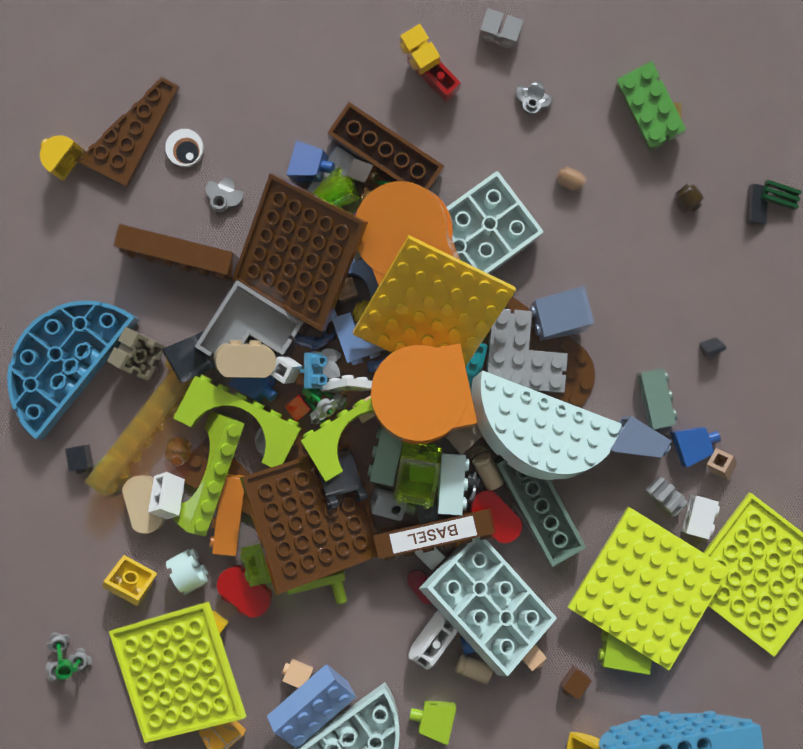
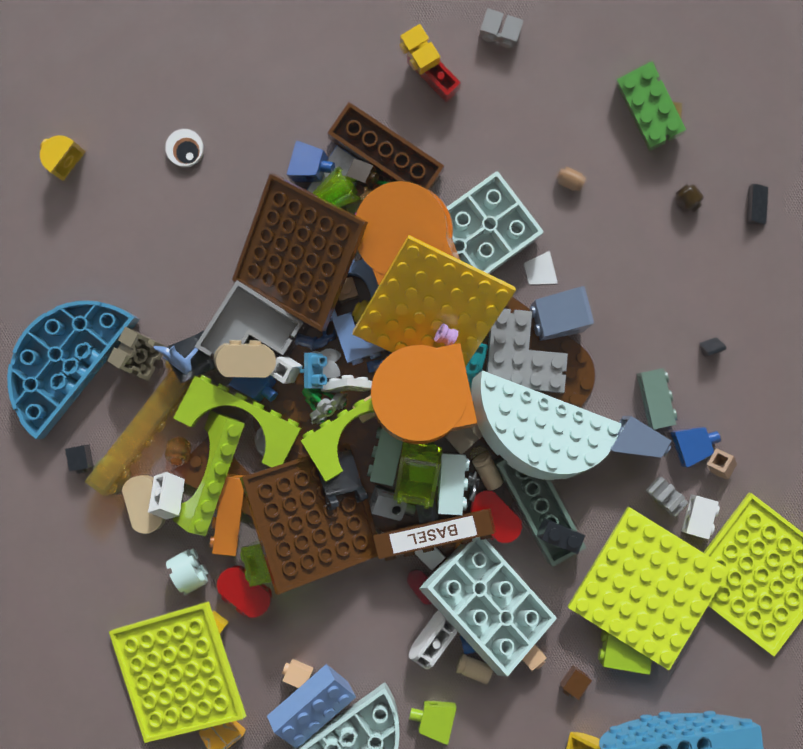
light grey plant [45,633,92,681] -> none
reddish brown wing [75,77,180,188] -> none
yellow brick [102,555,157,606] -> none
reddish brown brick [113,224,239,282] -> none
light grey plate [206,176,244,212] -> none
red slope [285,395,311,422] -> none
lime piece [287,569,347,604] -> none
plate [516,81,553,116] -> none
dark green tile [761,180,802,210] -> none
none -> medium blue piece [154,346,198,375]
none -> lavender wheel [434,323,458,346]
none -> white sticker [524,251,558,284]
none -> black brick [536,518,585,554]

